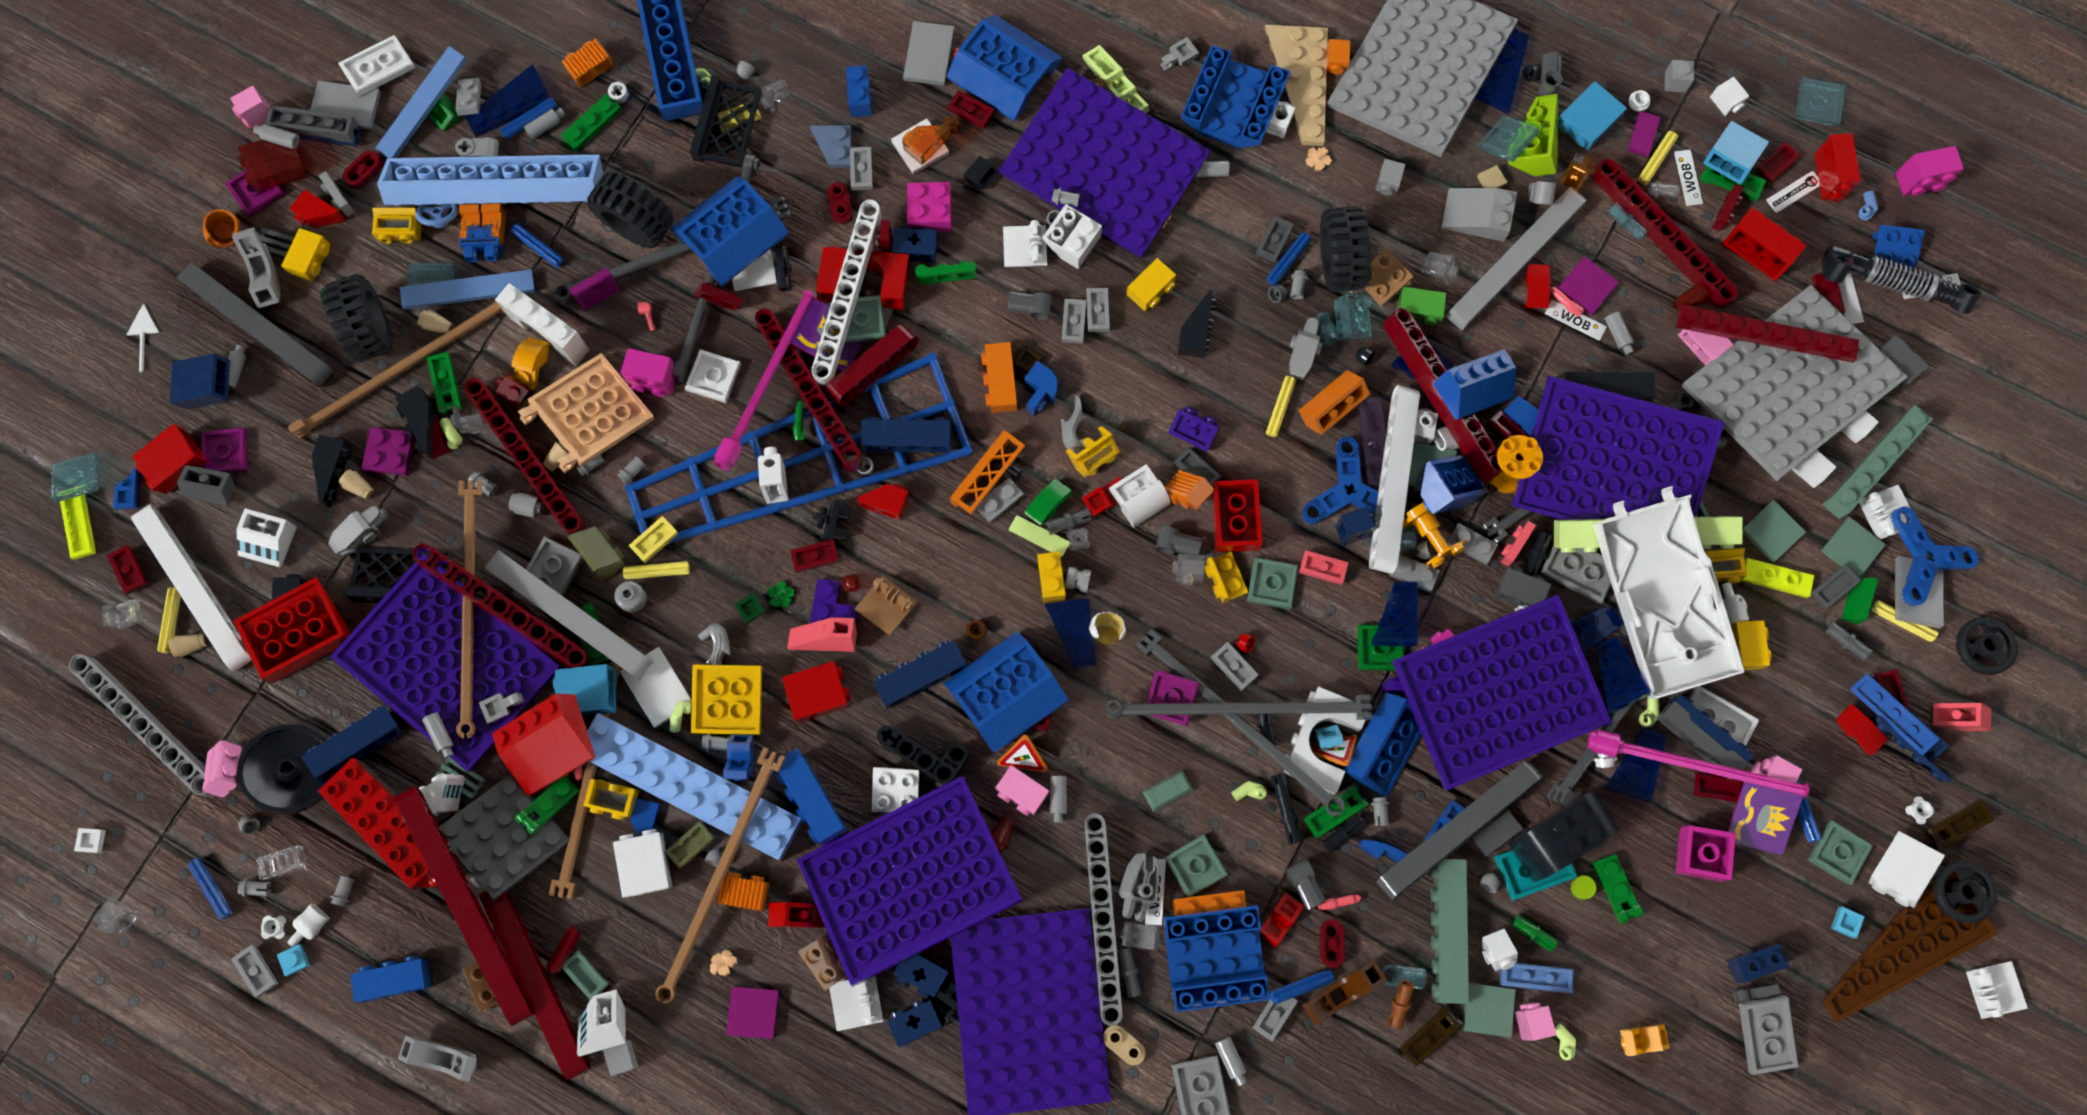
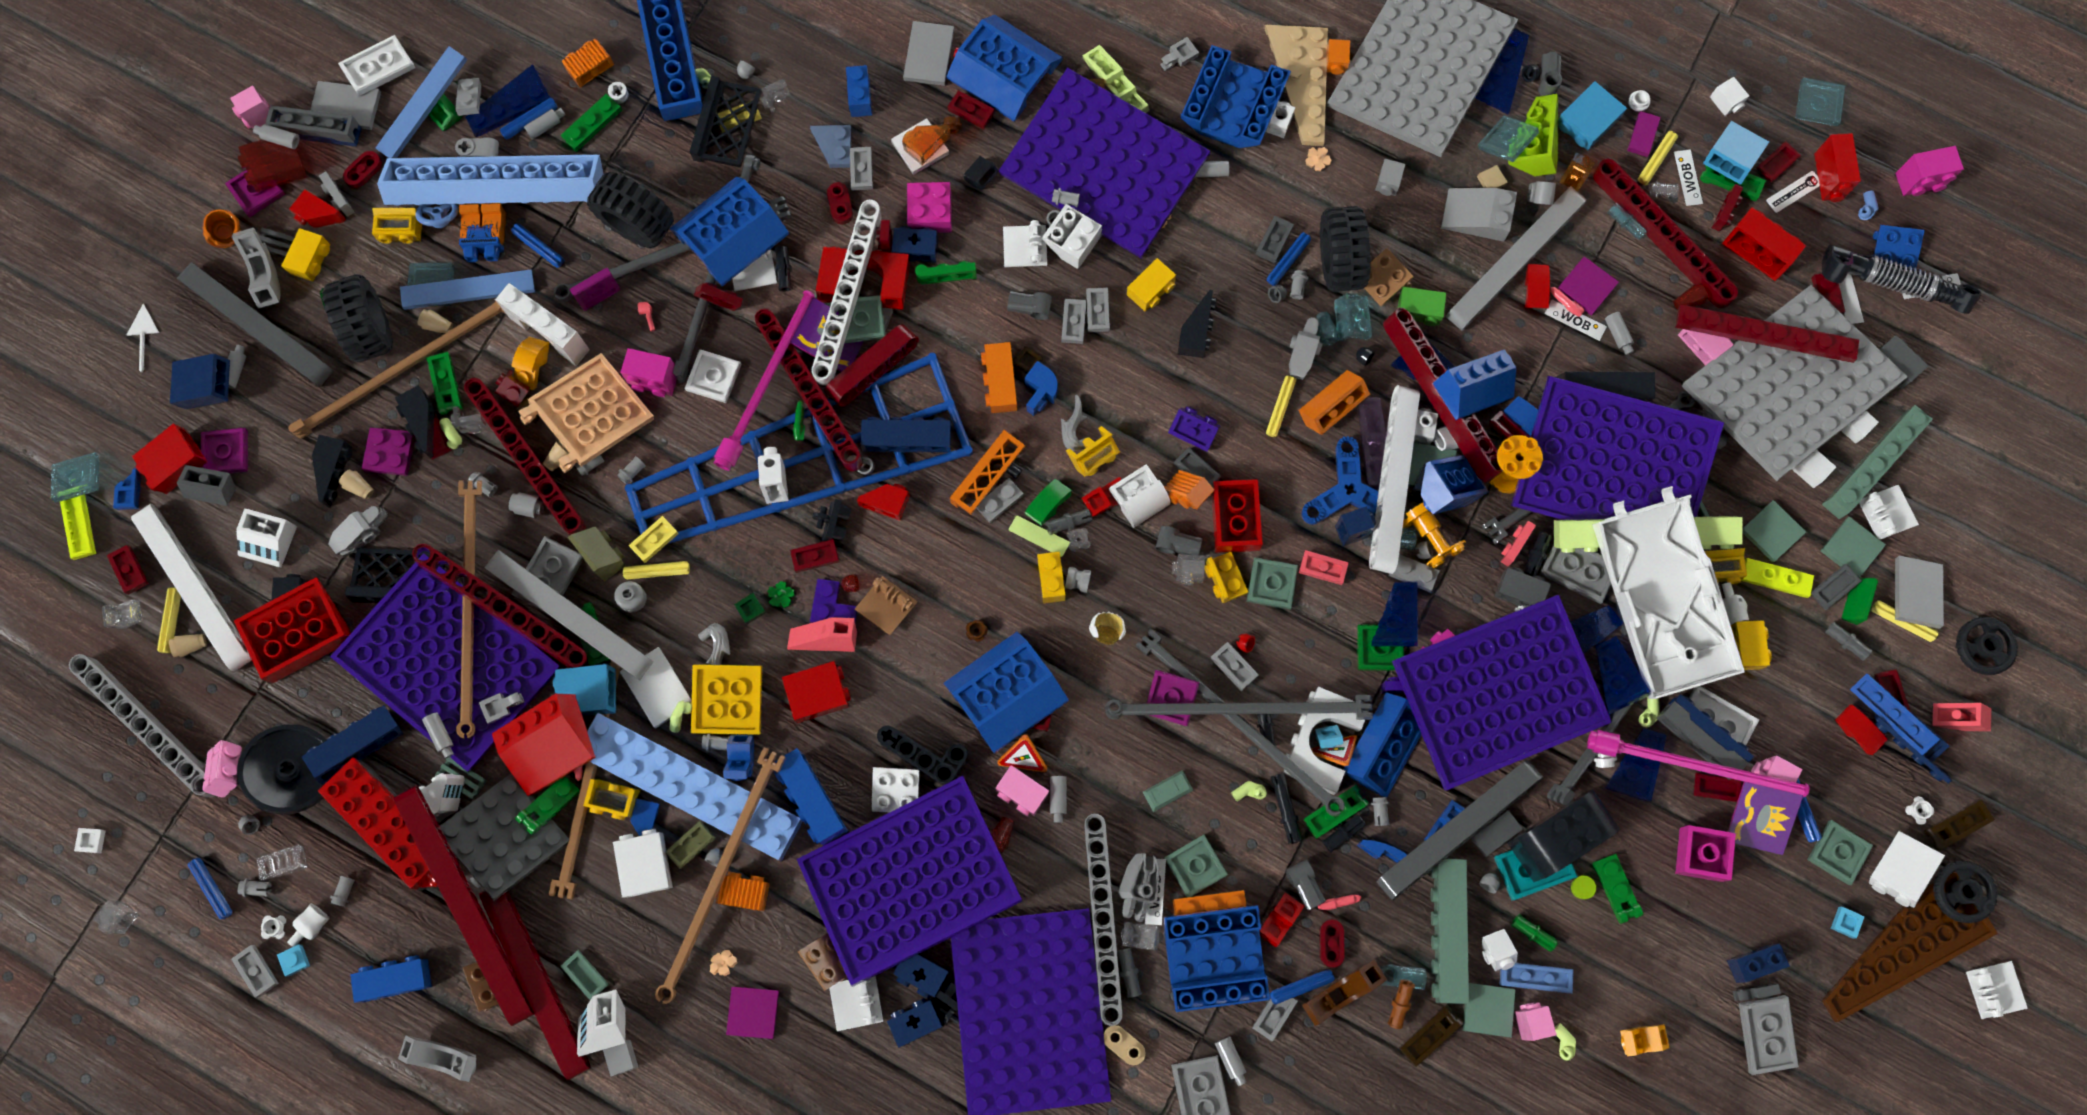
dark red tile [546,925,581,973] -> none
red slope [768,902,823,928] -> none
dark blue brick [873,640,967,710] -> none
clear blue wing [1044,599,1096,668] -> none
clear bracket [1421,252,1458,285] -> none
light grey plate [1447,523,1498,565] -> none
light grey brick [1665,60,1694,93] -> none
blue piece [1890,506,1979,606] -> none

